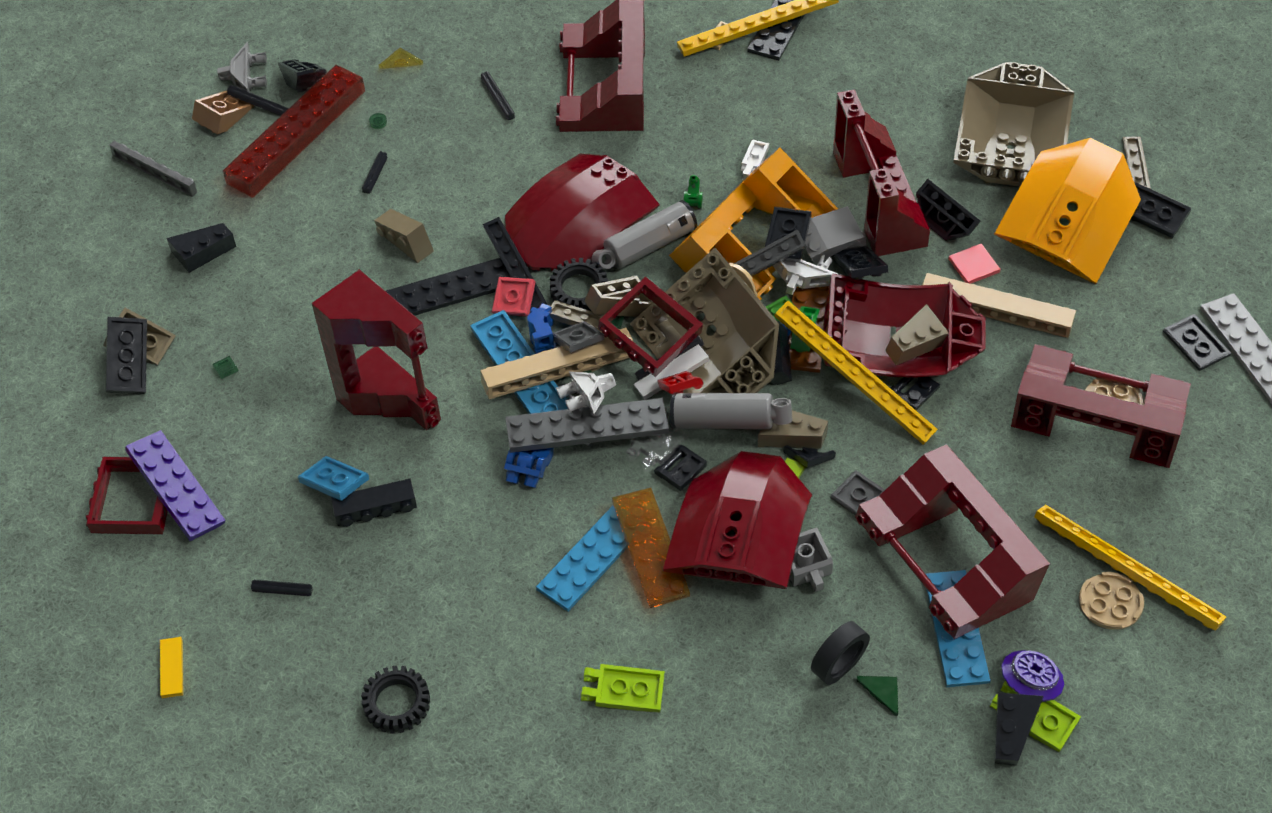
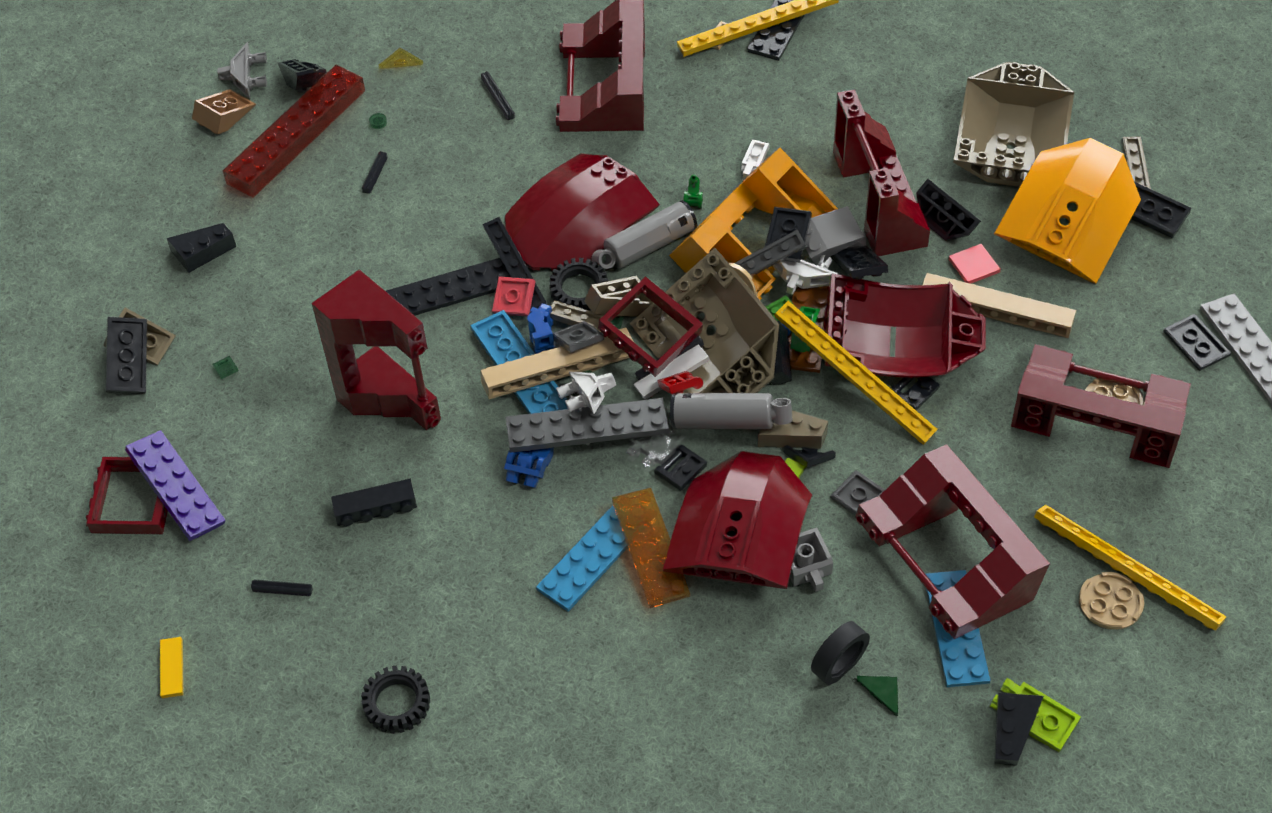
flat silver plate [109,141,197,197] -> none
black axle [227,85,291,118] -> none
dark azure tile [298,456,369,501] -> none
dark tan wedge [374,209,434,263] -> none
lime tile [581,664,665,713] -> none
dark tan wedge [885,304,949,365] -> none
dark purple piece [1001,650,1064,702] -> none

